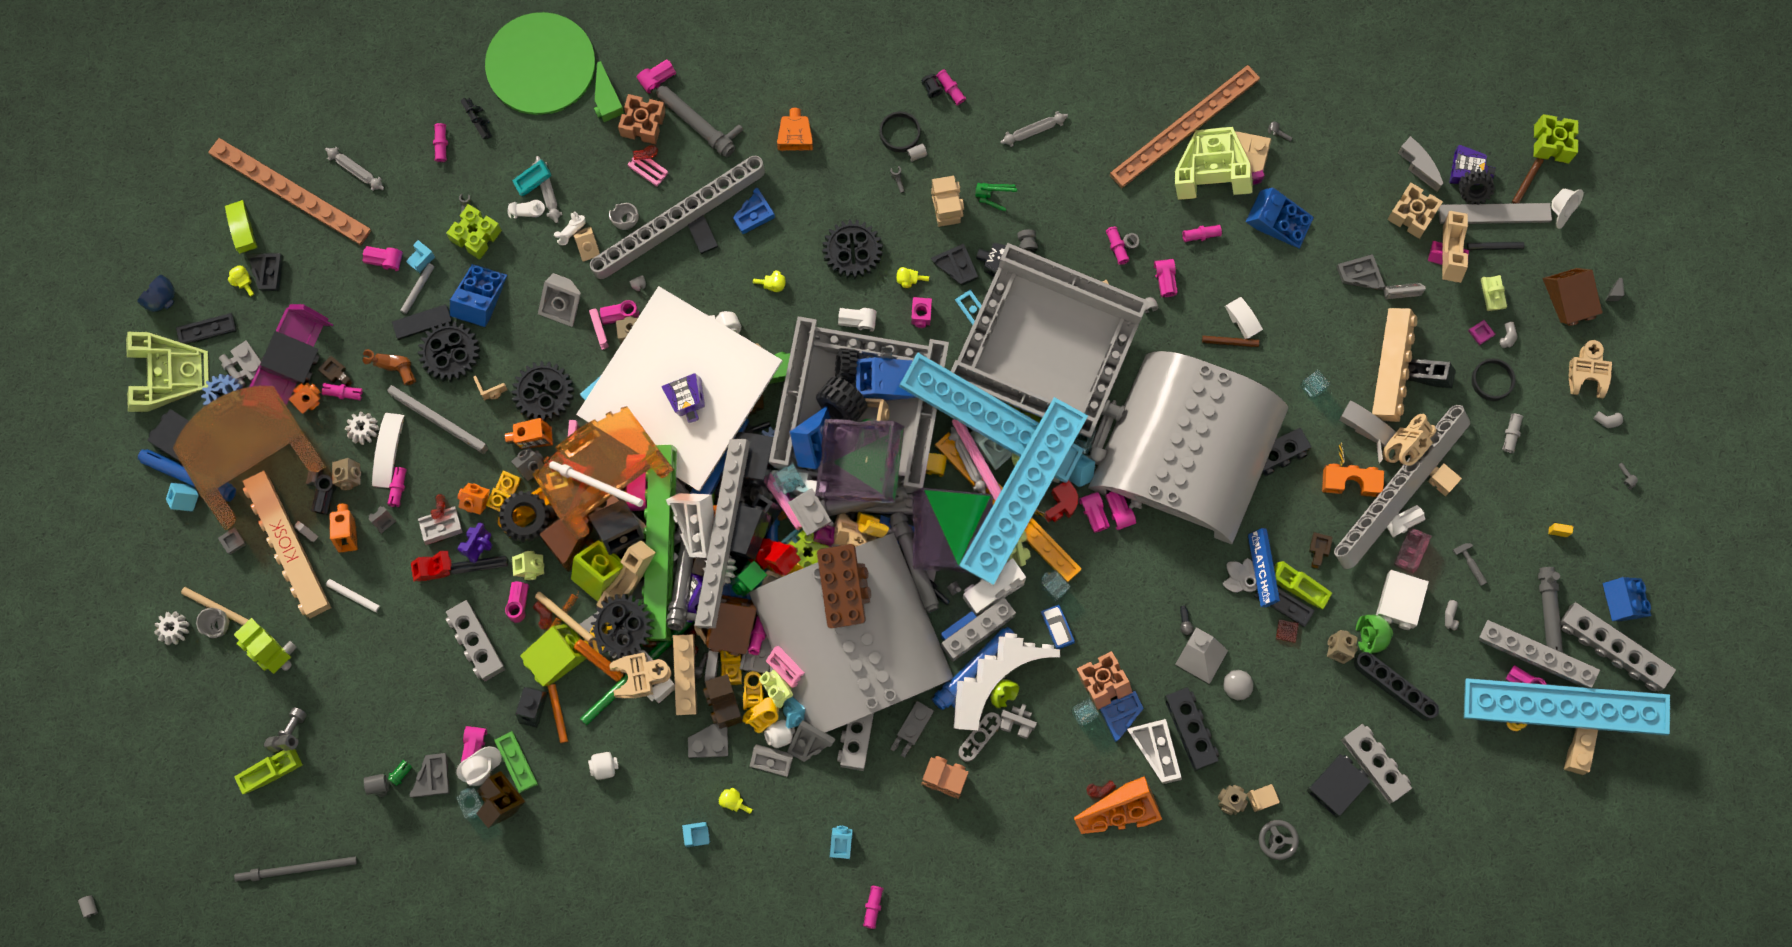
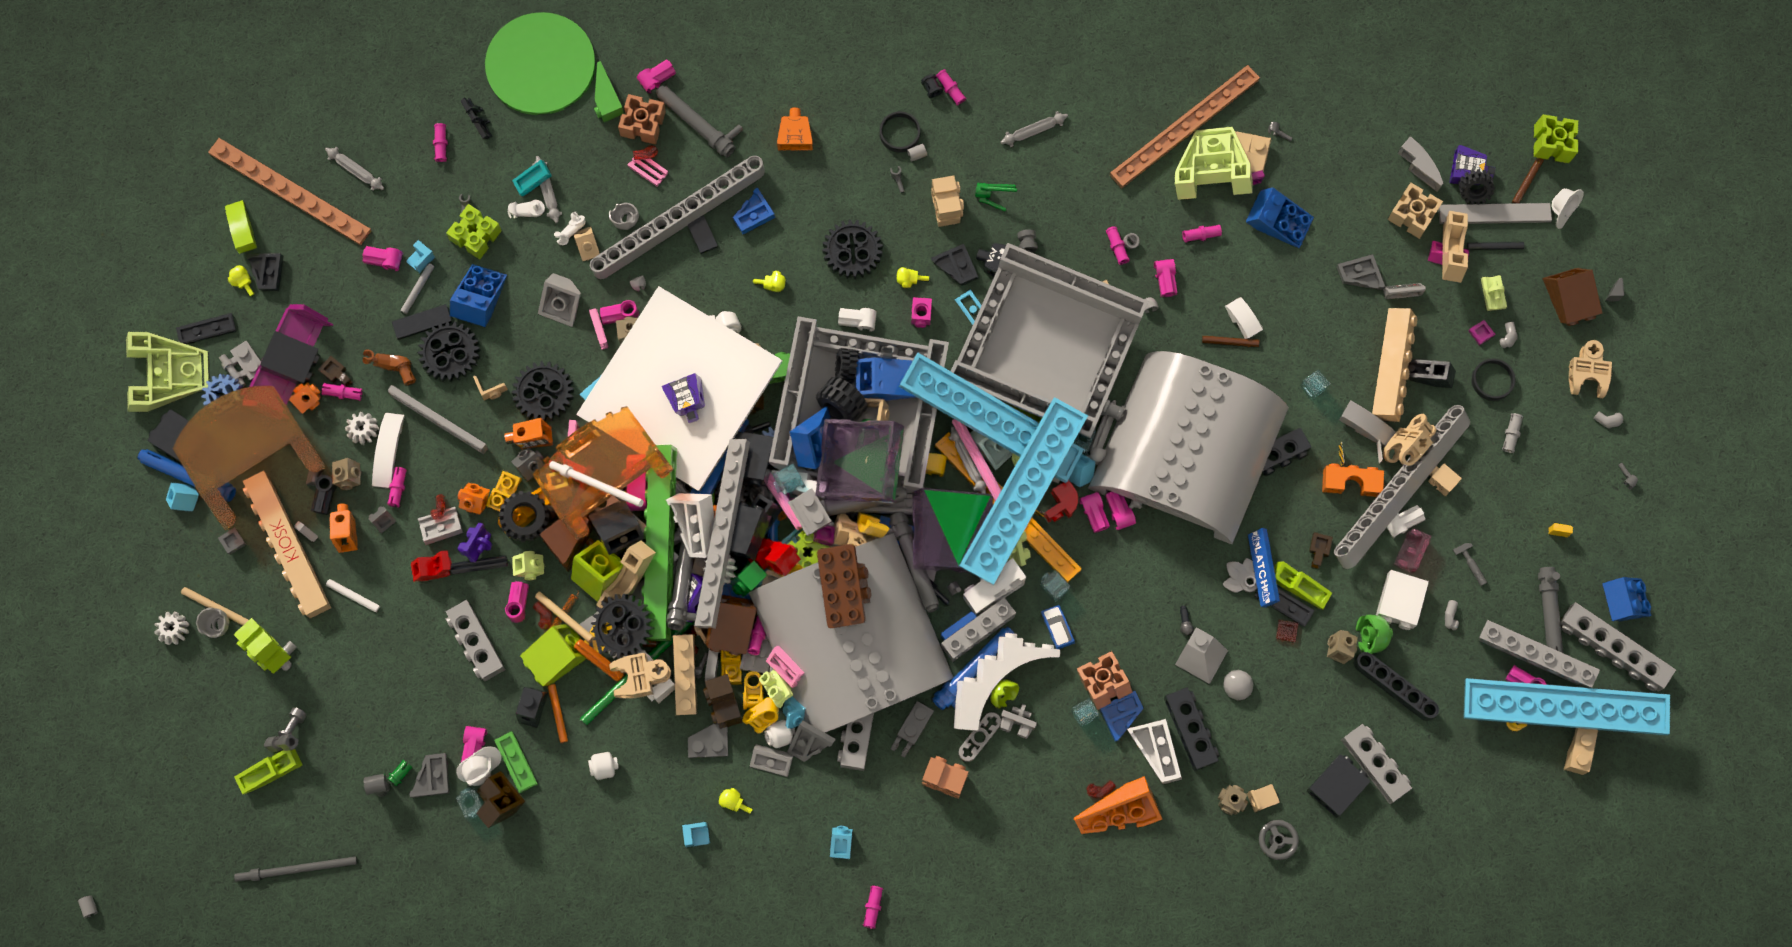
dark blue cylinder [137,275,175,312] -> none

